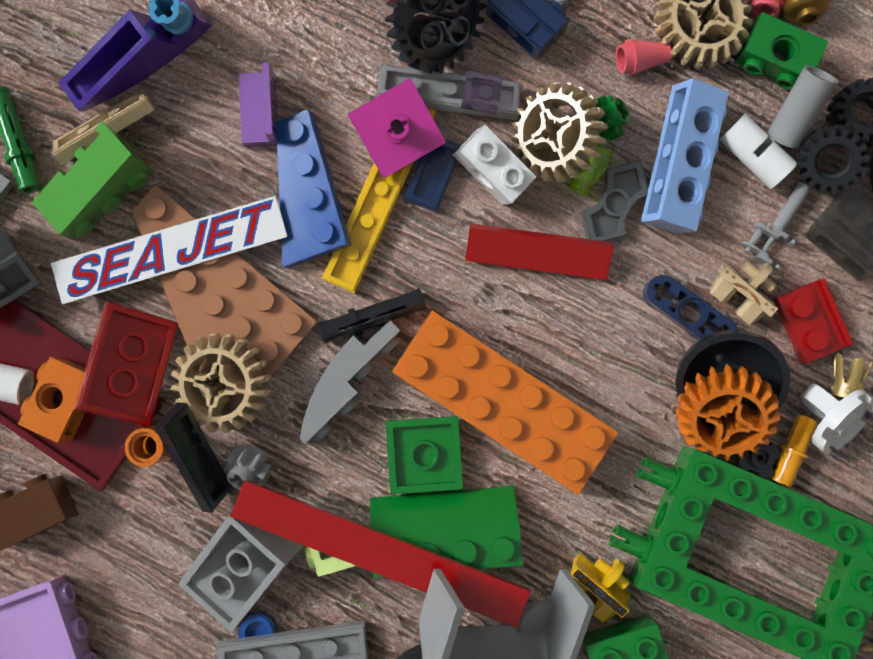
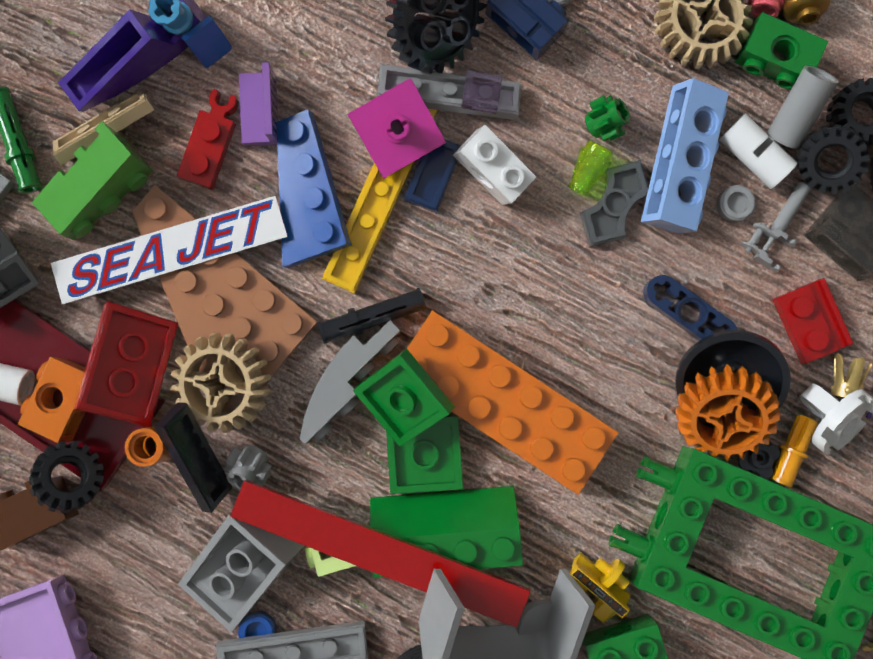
red tile [465,223,614,280] -> none
tan gear [510,83,608,183] -> none
coral cone [615,39,672,76] -> none
tan hips [710,261,778,326] -> none
none -> black tyre [29,441,104,513]
none -> red plate [177,89,239,190]
none -> blue slope [181,16,232,68]
none -> green plate [353,349,455,447]
none -> light grey tile [716,185,756,223]

